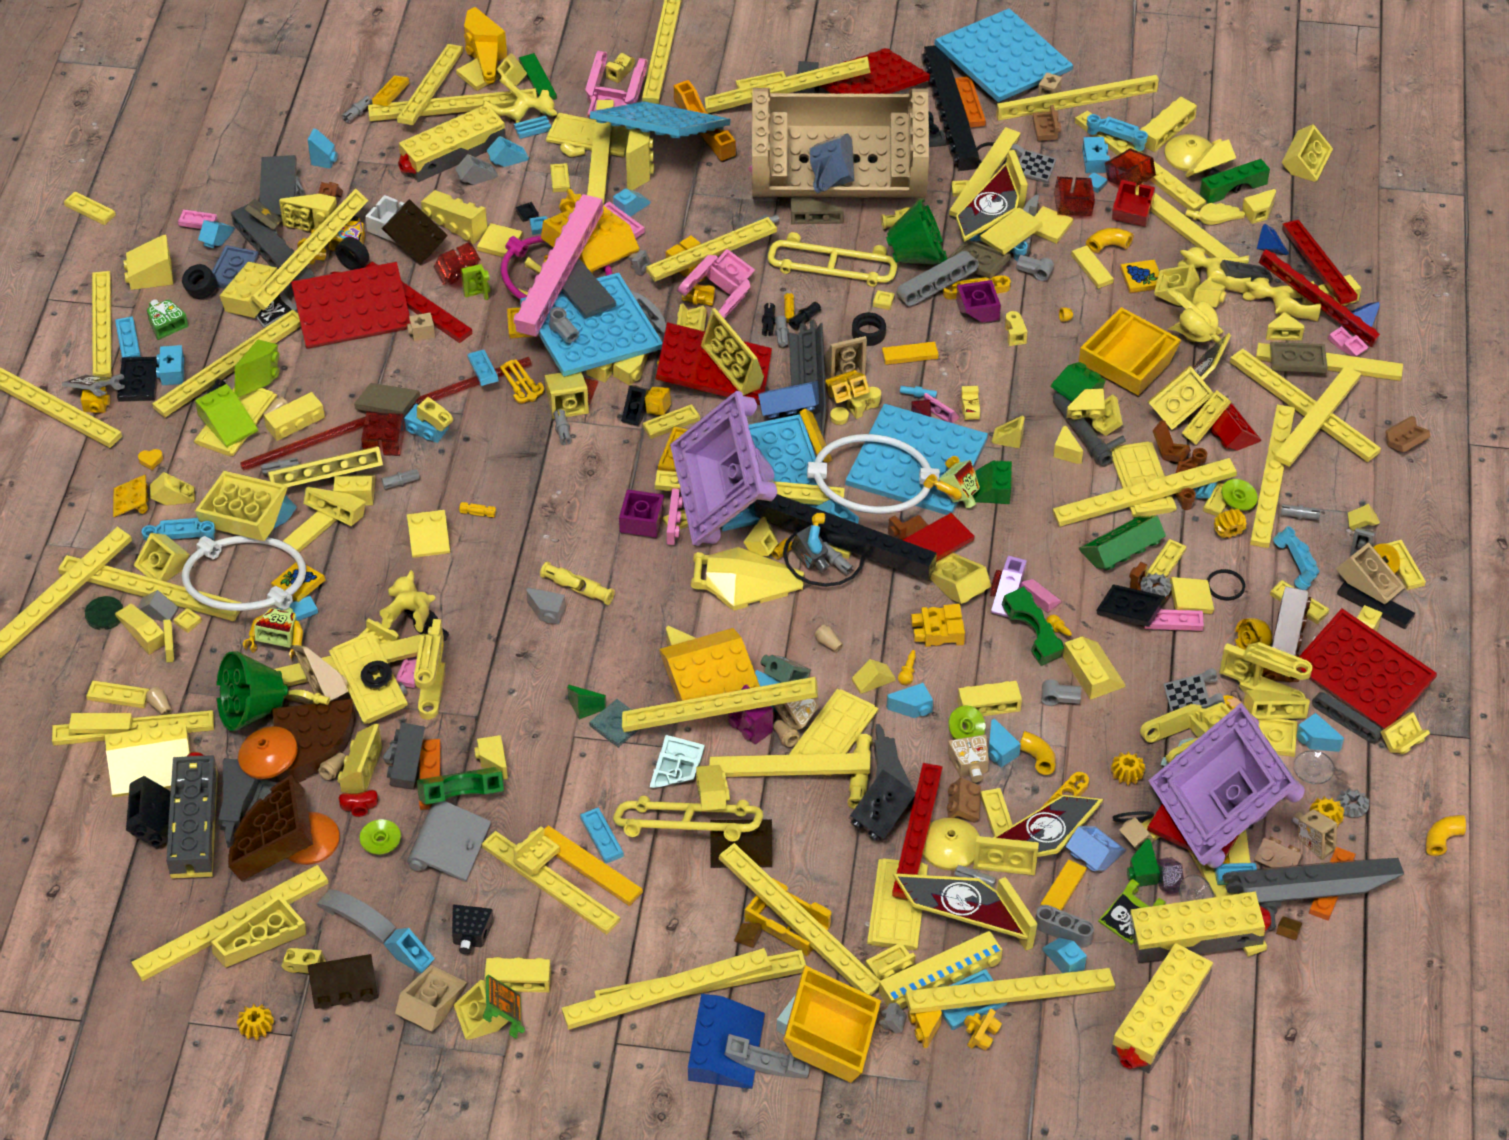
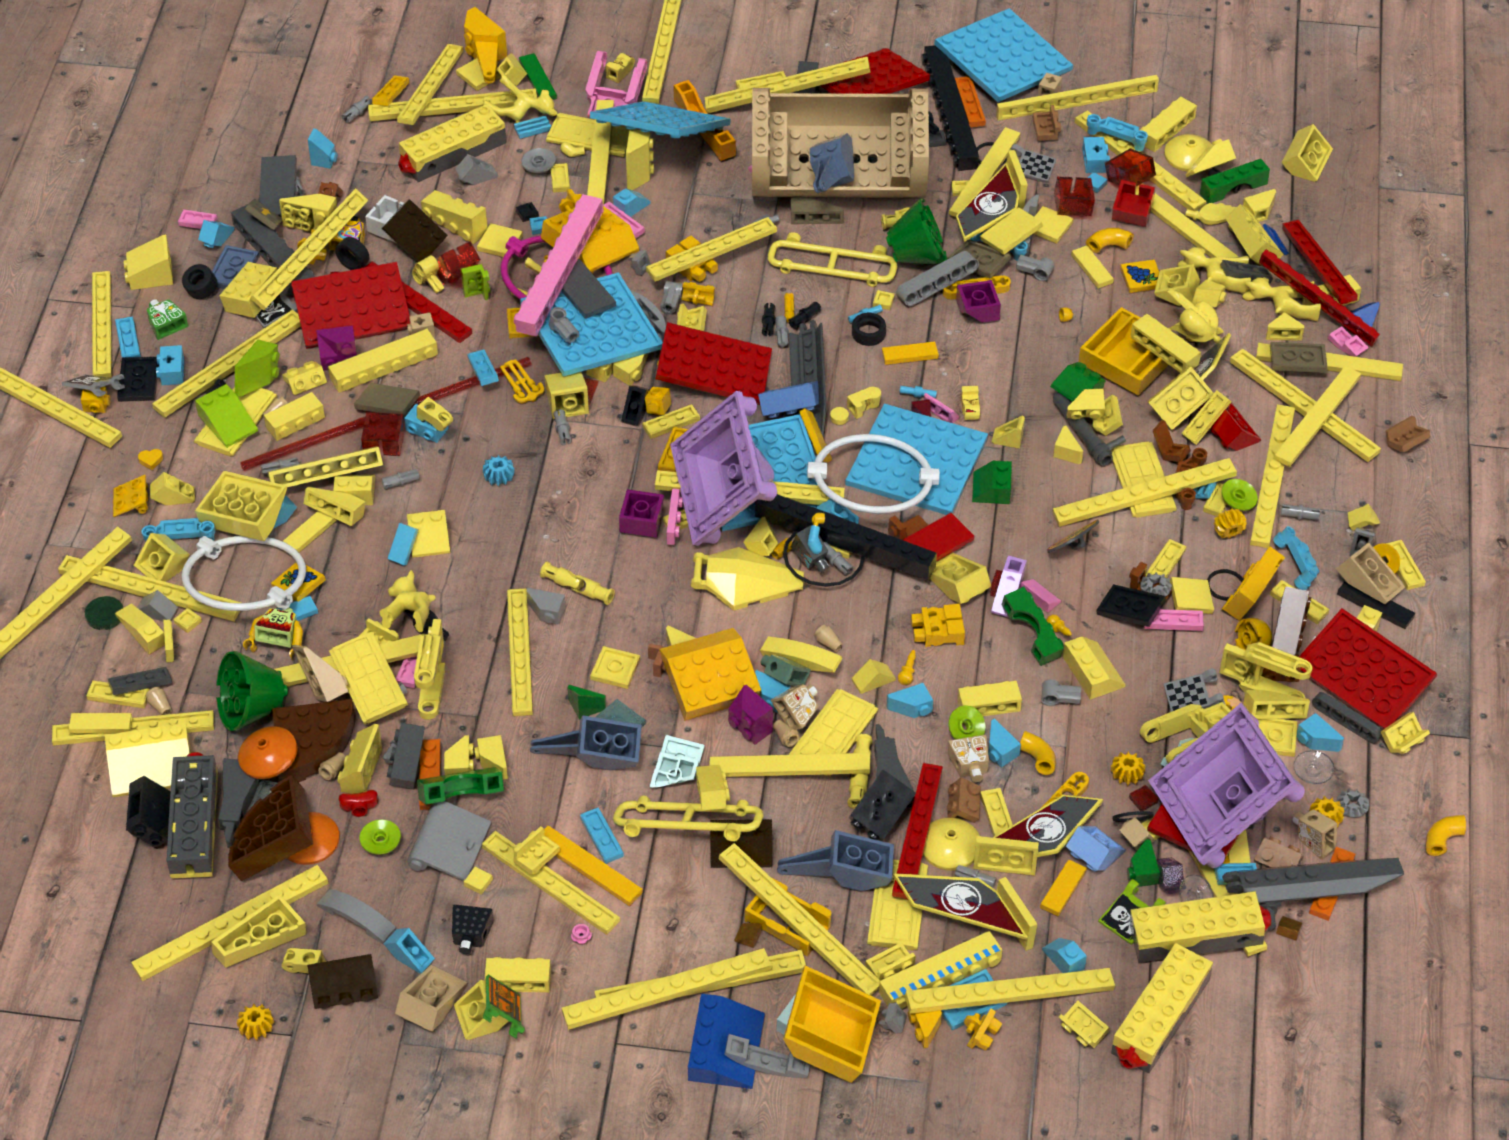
light yellow tile [64,191,116,225] -> none
light yellow animal [284,690,330,705] -> none
black gear [361,661,393,690] -> none
yellow axle [459,502,496,518] -> none
medium azure slope [487,136,529,167] -> none
light yellow plate [622,677,818,732] -> none
bright pink plate [677,249,755,319] -> none
light yellow slope [701,308,764,395] -> none
tan slope [824,336,867,378] -> none
yellow hips [825,370,870,404] -> none
torso [923,456,980,508] -> none
light yellow leg [1005,311,1028,346] -> none
light grey beam [1035,905,1094,948] -> none
green slope [1079,515,1166,570] -> none
none -> dark grey tile [108,667,172,695]
none -> light yellow bracket [282,361,327,395]
none -> magenta slope [316,326,357,371]
none -> light yellow brick [328,329,438,393]
none -> medium azure tile [388,523,419,565]
none -> light yellow beam [412,255,444,293]
none -> light yellow slope [444,735,474,775]
none -> light yellow tile [464,867,493,895]
none -> medium azure gear [482,455,515,486]
none -> light yellow tile [507,588,533,716]
none -> light grey dish [521,148,556,173]
none -> sand blue slope [530,716,642,770]
none -> bright pink plate [571,924,592,944]
none -> light yellow tile [590,646,640,689]
none -> nougat bracket [648,644,666,678]
none -> light grey piece [660,281,683,315]
none -> light yellow slope [760,636,842,673]
none -> sand blue slope [777,830,894,891]
none -> medium azure bar [848,305,883,323]
none -> shield [1047,520,1099,553]
none -> light yellow bracket [1059,1000,1111,1048]
none -> clear red tile [1129,785,1158,811]
none -> light yellow brick [1130,314,1201,373]
none -> yellow piece [1221,546,1285,621]
none -> light yellow wedge [1225,204,1284,266]

